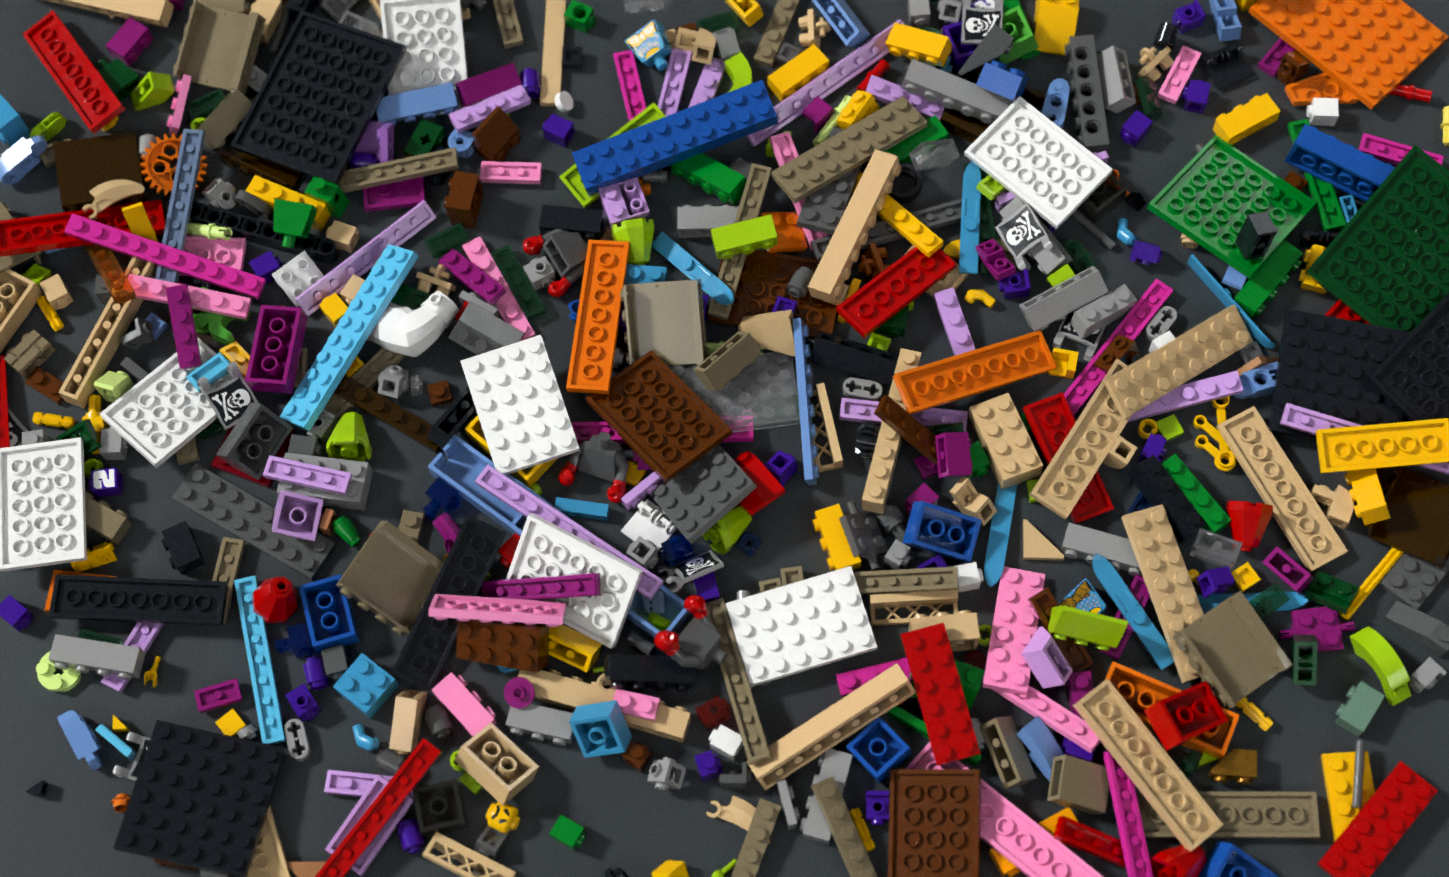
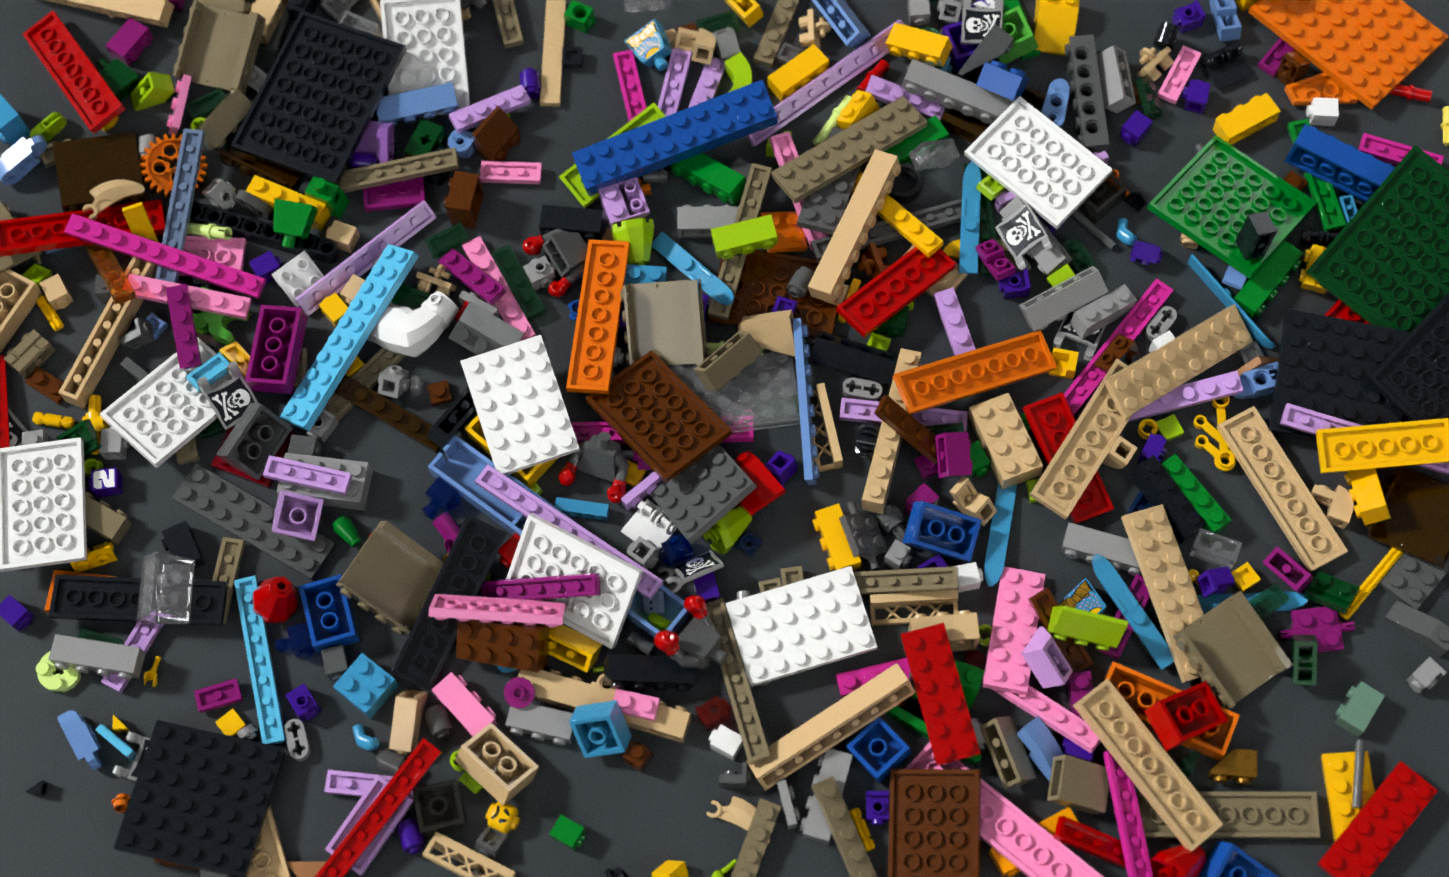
yellowish green slope [93,371,134,403] -> none
dark purple brick [303,656,329,691] -> none
nougat plate [318,508,338,536] -> none
lime cone [326,411,372,462] -> none
dark tan plate [398,510,425,543] -> none
magenta brick [455,63,522,108] -> none
dark purple brick [542,113,575,148] -> none
white tile [555,91,574,112] -> none
light grey brick [647,757,686,792] -> none
dark purple brick [694,750,723,782] -> none
magenta panel [803,96,833,133] -> none
yellow arm [964,289,997,308] -> none
tan tile [1023,519,1064,561] -> none
lime piece [1196,752,1218,768] -> none
red cone [1225,501,1273,552] -> none
yellow axle [1236,696,1274,731] -> none
lime arch [1349,626,1412,706] -> none
none -> clear slope [137,551,195,624]

